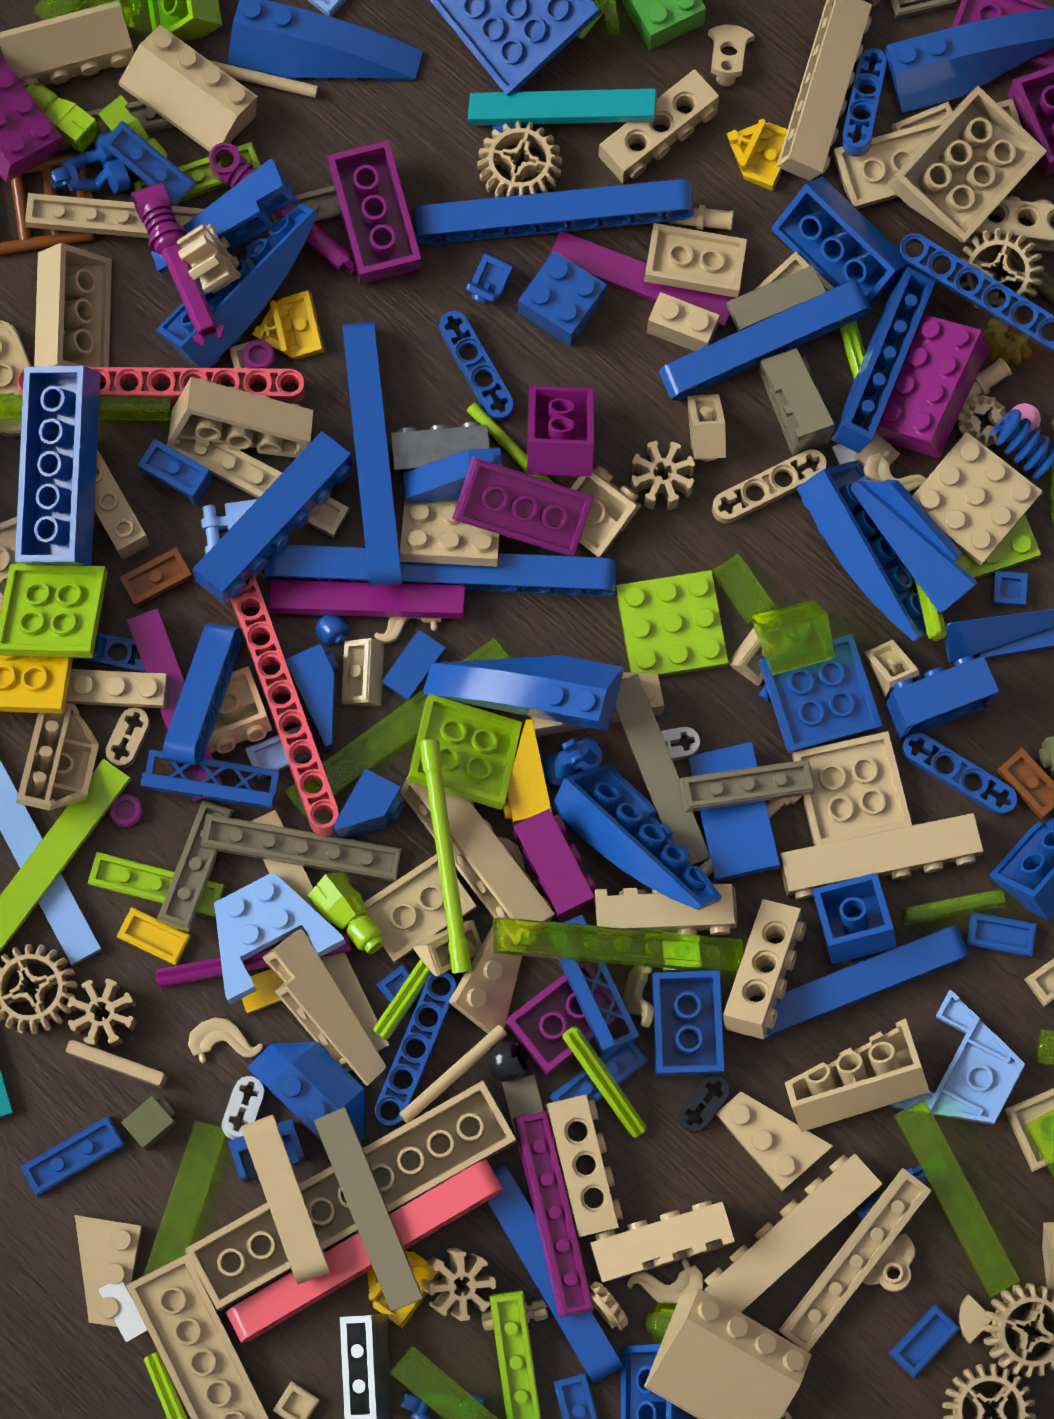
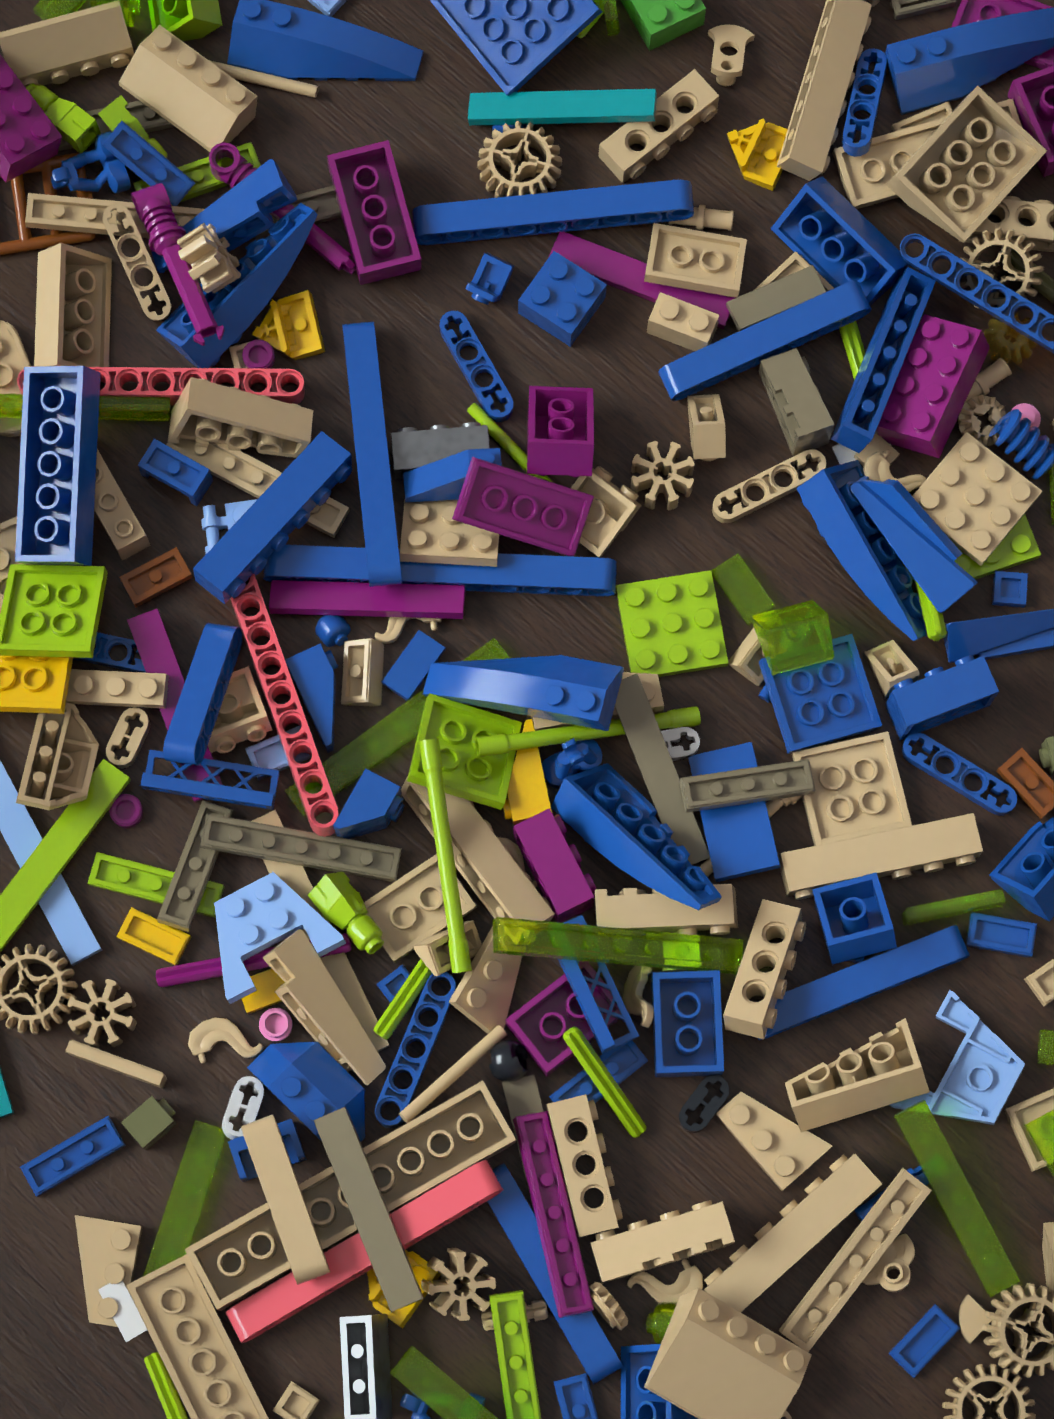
none -> tan beam [102,203,172,321]
none -> bright pink plate [259,1008,293,1042]
none -> lime piece [475,706,701,757]

